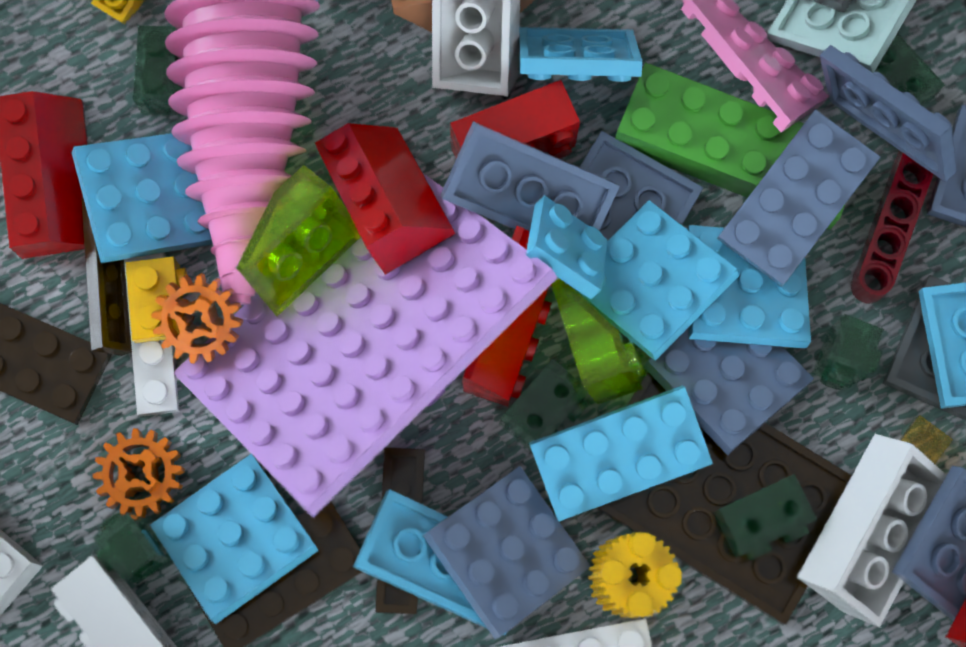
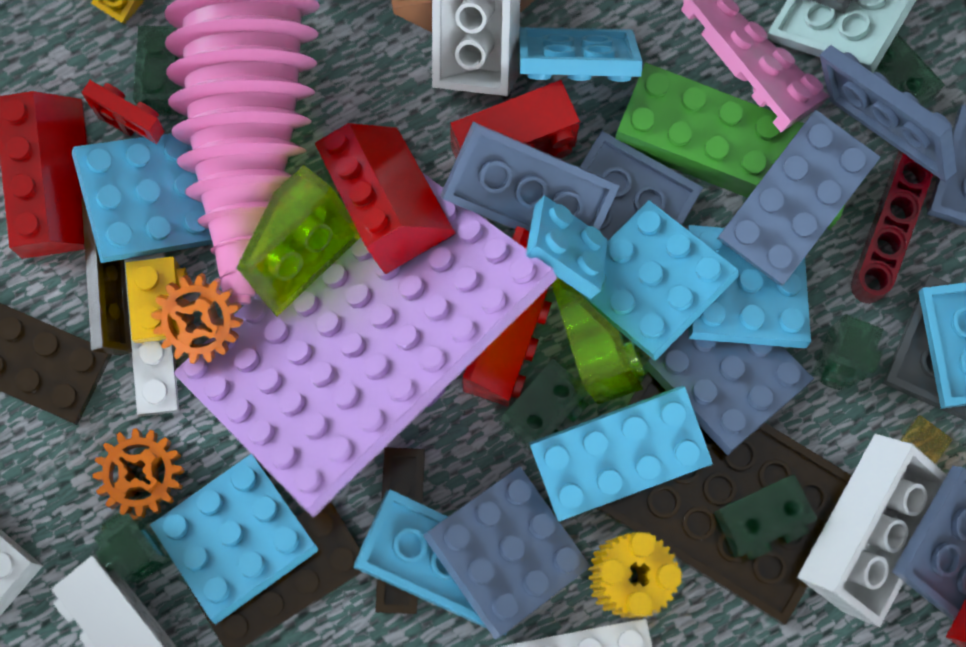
none -> red plate [81,80,165,144]

